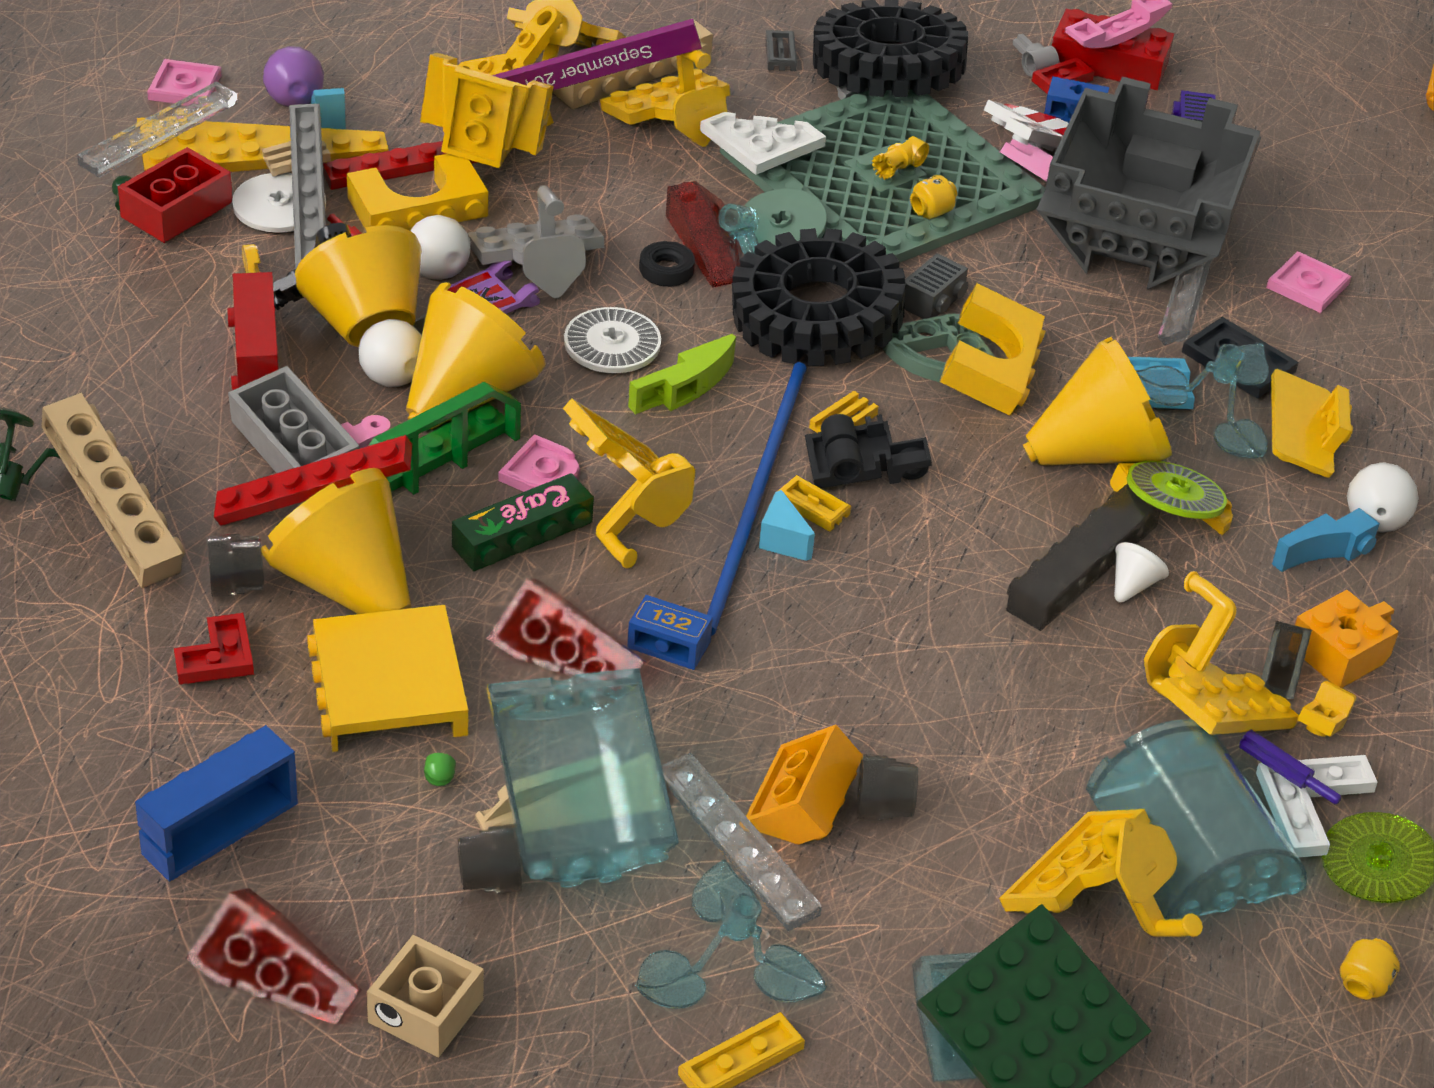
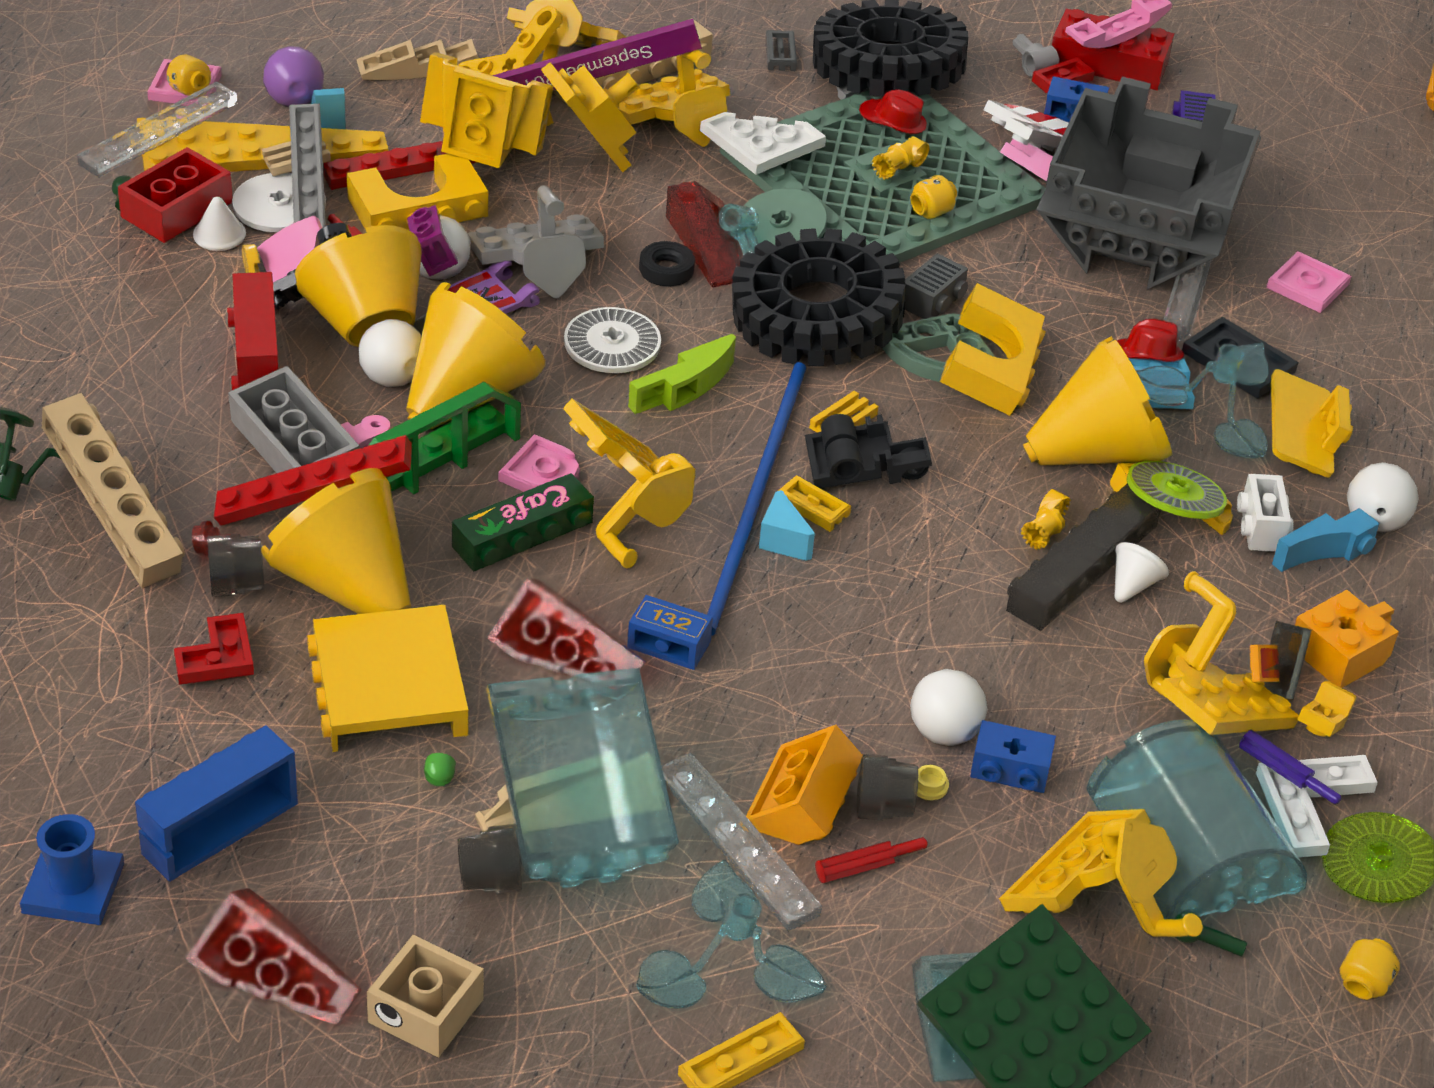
none -> blue plant [20,814,124,925]
none -> yellow head [167,54,211,97]
none -> clear red plate [192,521,221,556]
none -> white hat [193,197,246,251]
none -> bright pink slope [257,216,322,282]
none -> tan slope [356,39,479,80]
none -> magenta bracket [407,205,458,277]
none -> yellow brick [541,62,640,172]
none -> red axle [815,837,928,883]
none -> red piece [859,89,927,134]
none -> white piece [910,669,988,746]
none -> light yellow plate [911,765,949,800]
none -> blue brick [970,720,1056,793]
none -> yellow connector [1021,489,1071,550]
none -> red piece [1116,319,1184,362]
none -> dark green bar [1174,911,1247,957]
none -> white brick [1237,474,1293,551]
none -> slope [1249,645,1280,682]

